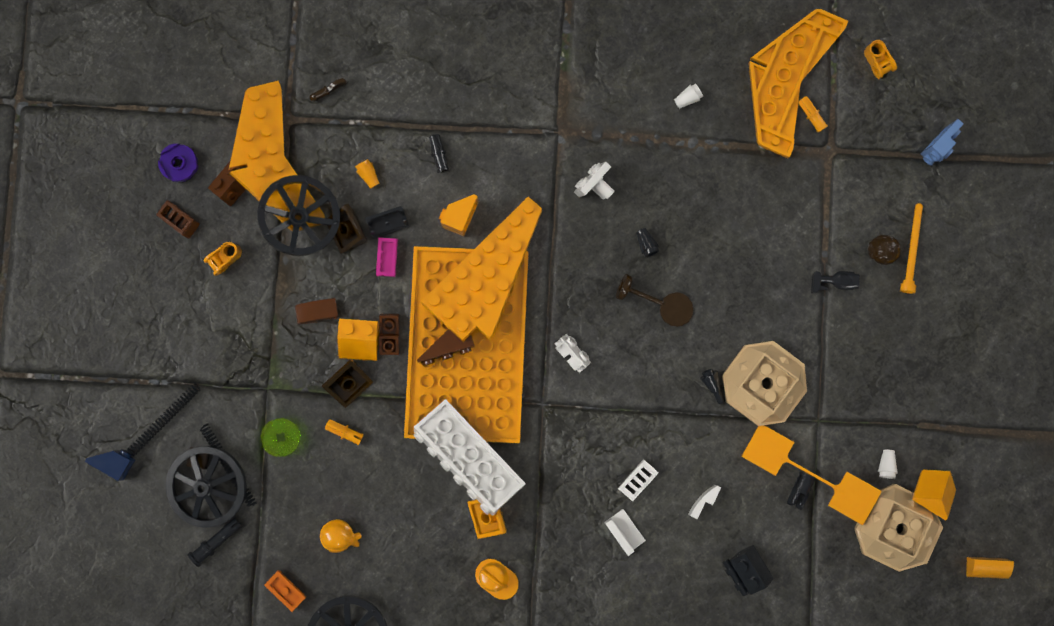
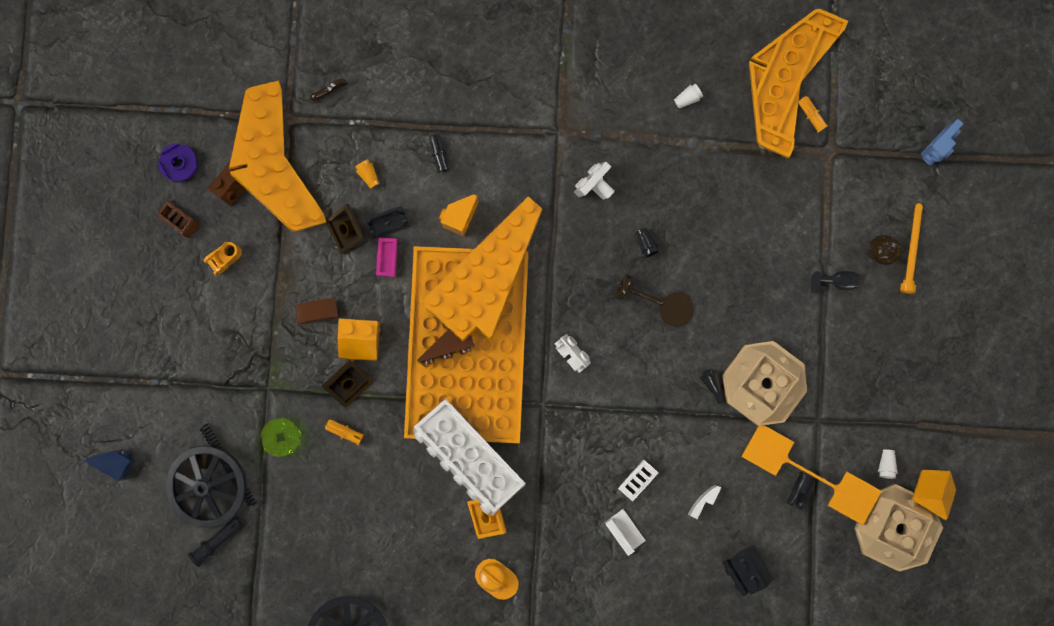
black piece [127,382,201,456] -> none
black wheel [257,175,340,256] -> none
orange plate [264,570,307,612] -> none
light orange hat [320,519,362,553] -> none
reddish brown slope [379,314,399,355] -> none
light orange piece [864,40,897,79] -> none
light orange brick [966,557,1014,579] -> none

